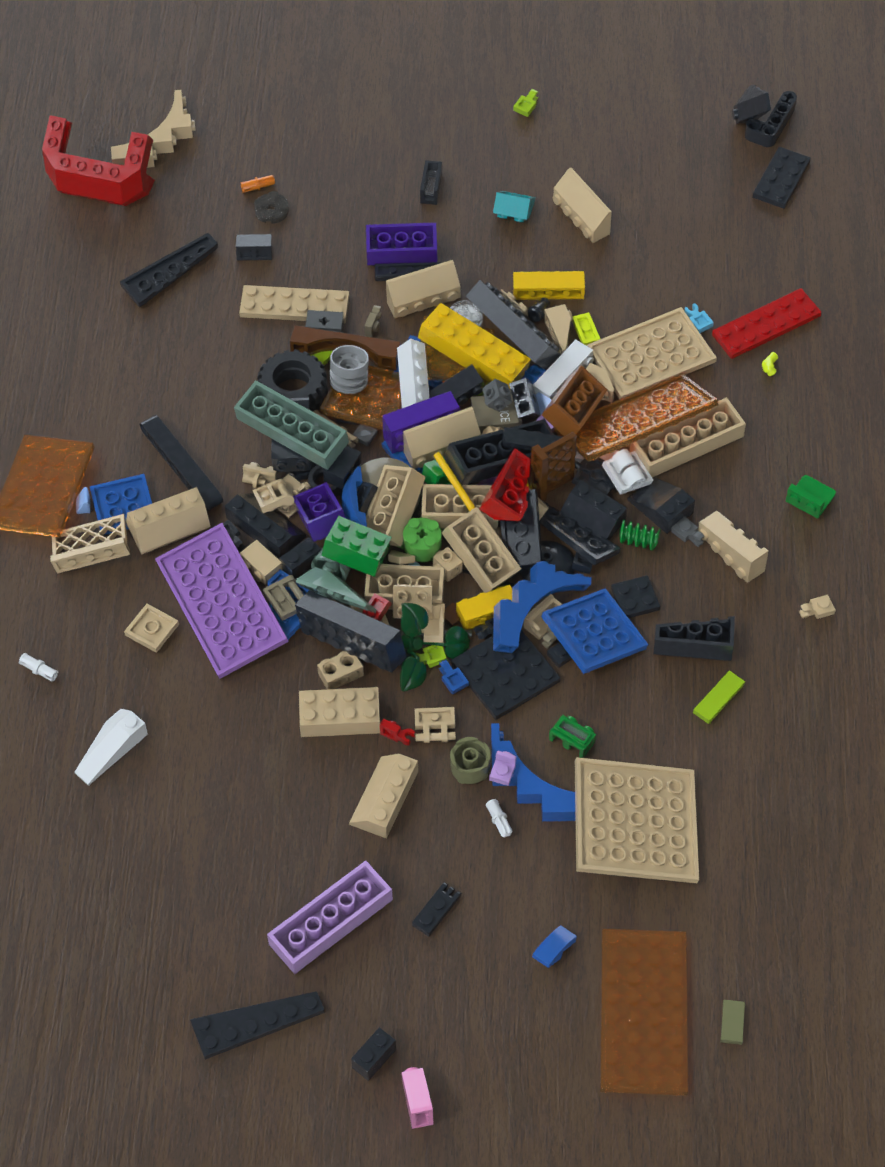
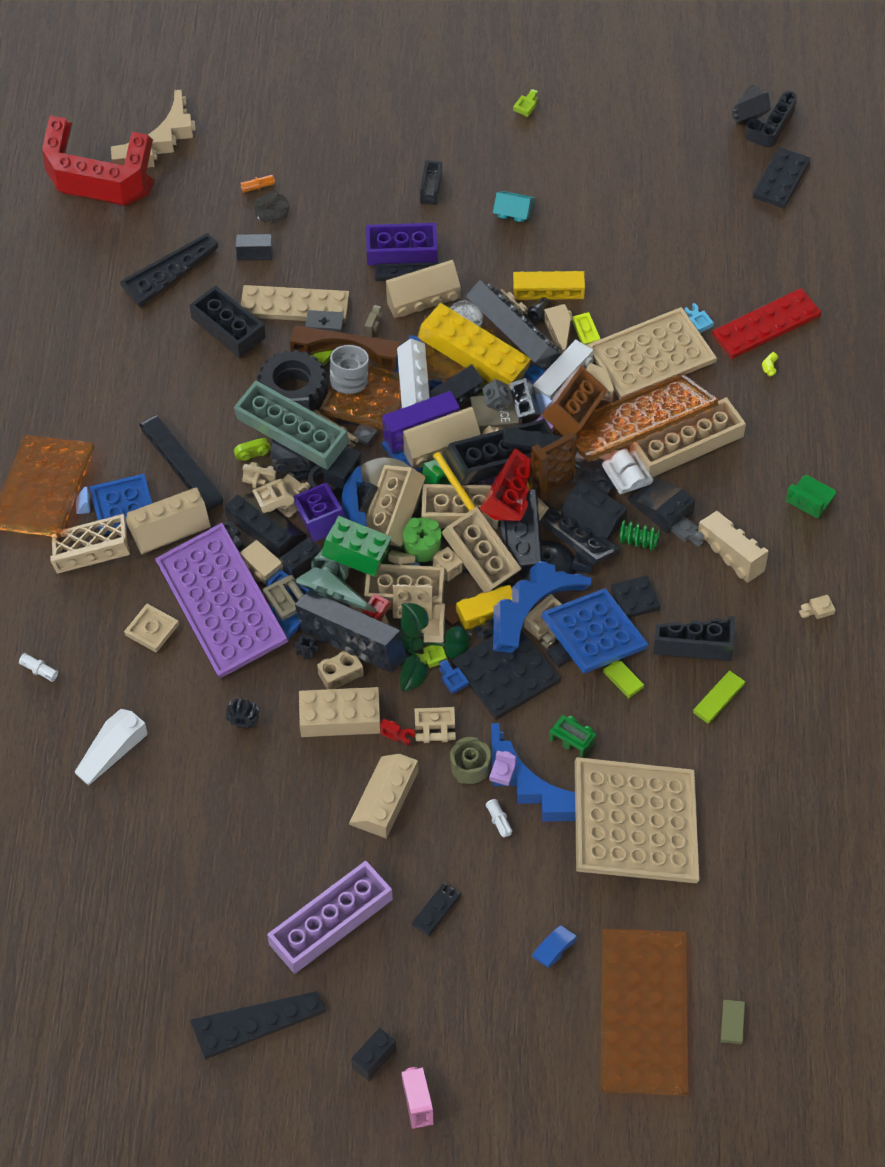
tan slope [553,168,612,243] -> none
none -> black brick [189,285,266,358]
none -> black gear [226,698,260,729]
none -> lime plate [234,438,271,461]
none -> black gear [295,635,319,660]
none -> lime tile [603,660,644,699]

